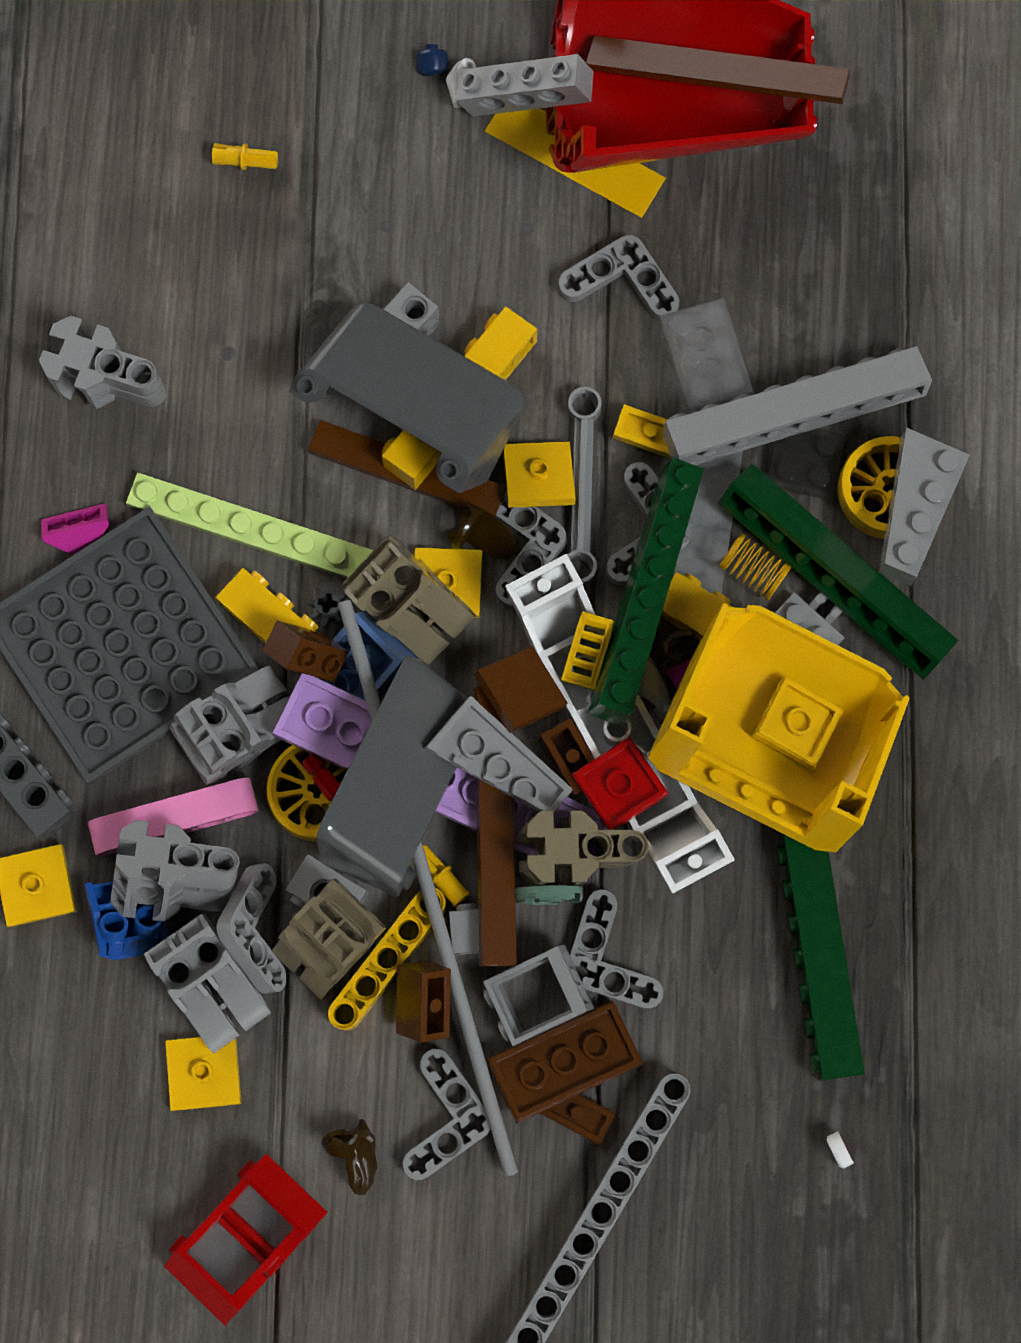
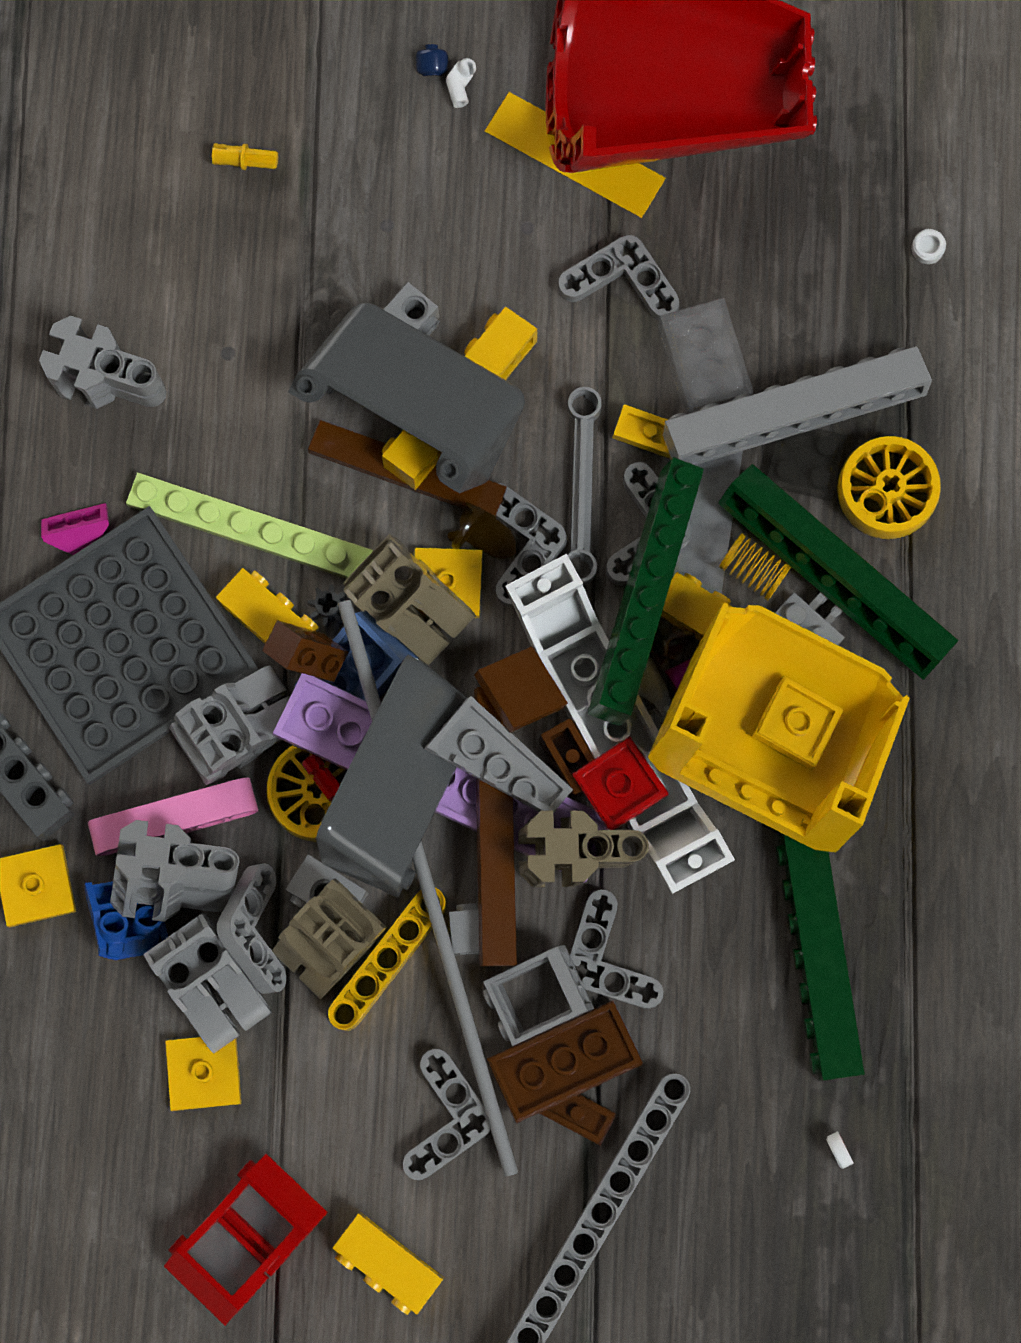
dark brown piece [321,1119,377,1195] -> none
reddish brown brick [396,961,451,1043] -> none
yellow axle [423,844,471,907] -> none
light grey brick [455,54,594,116] -> none
yellow plate [503,442,576,508] -> none
sand green tile [515,885,583,905] -> none
yellow slope [561,611,615,690] -> none
reddish brown tile [586,36,850,104] -> none
light grey wedge [879,427,970,586] -> none
none -> yellow brick [332,1212,444,1315]
none -> white tile [911,229,946,264]

